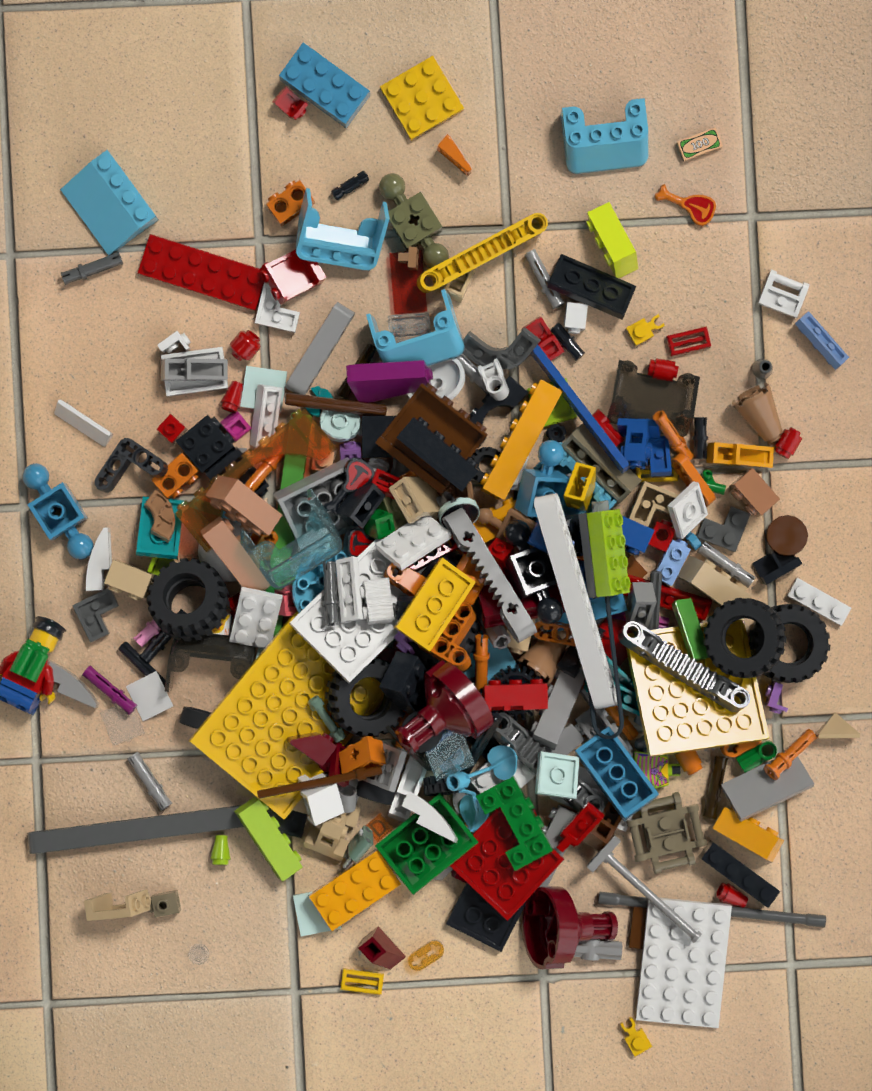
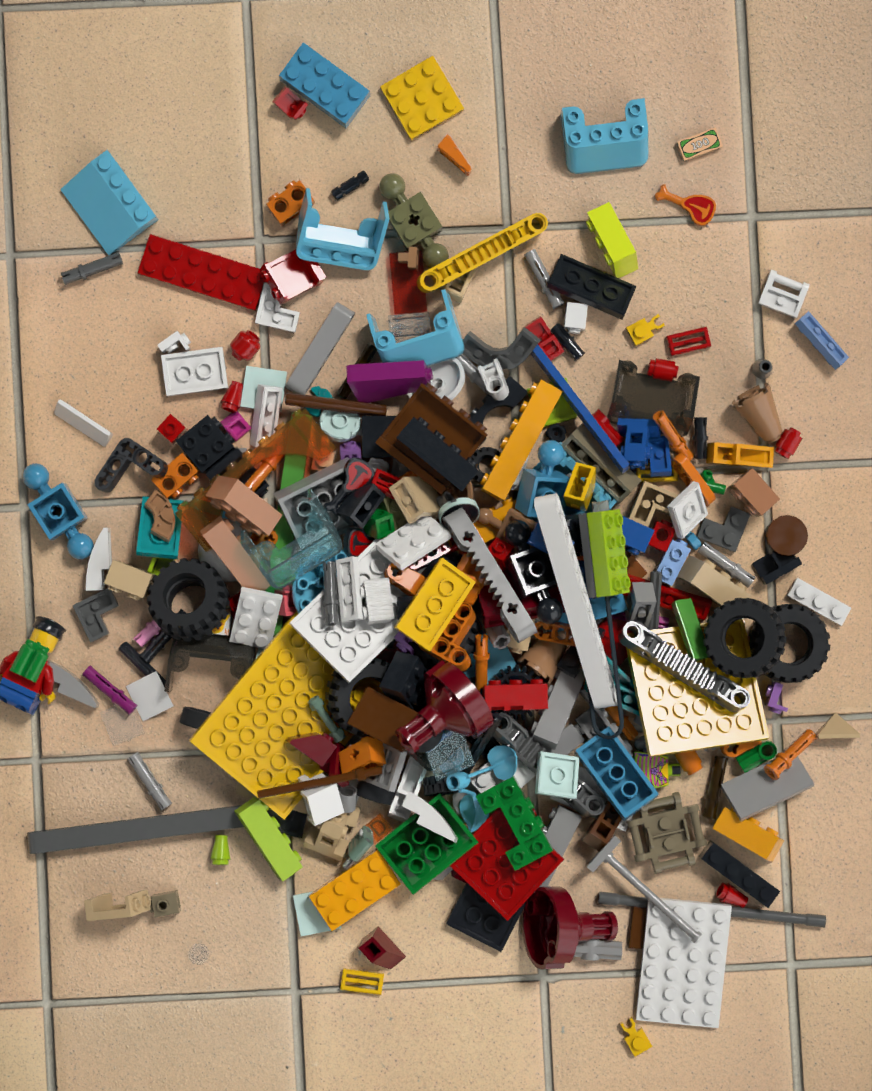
light grey slope [161,358,228,381] -> none
clear yellow beam [408,940,444,971] -> none
red hinge [556,802,604,853] -> none
none -> reddish brown tile [347,687,418,753]

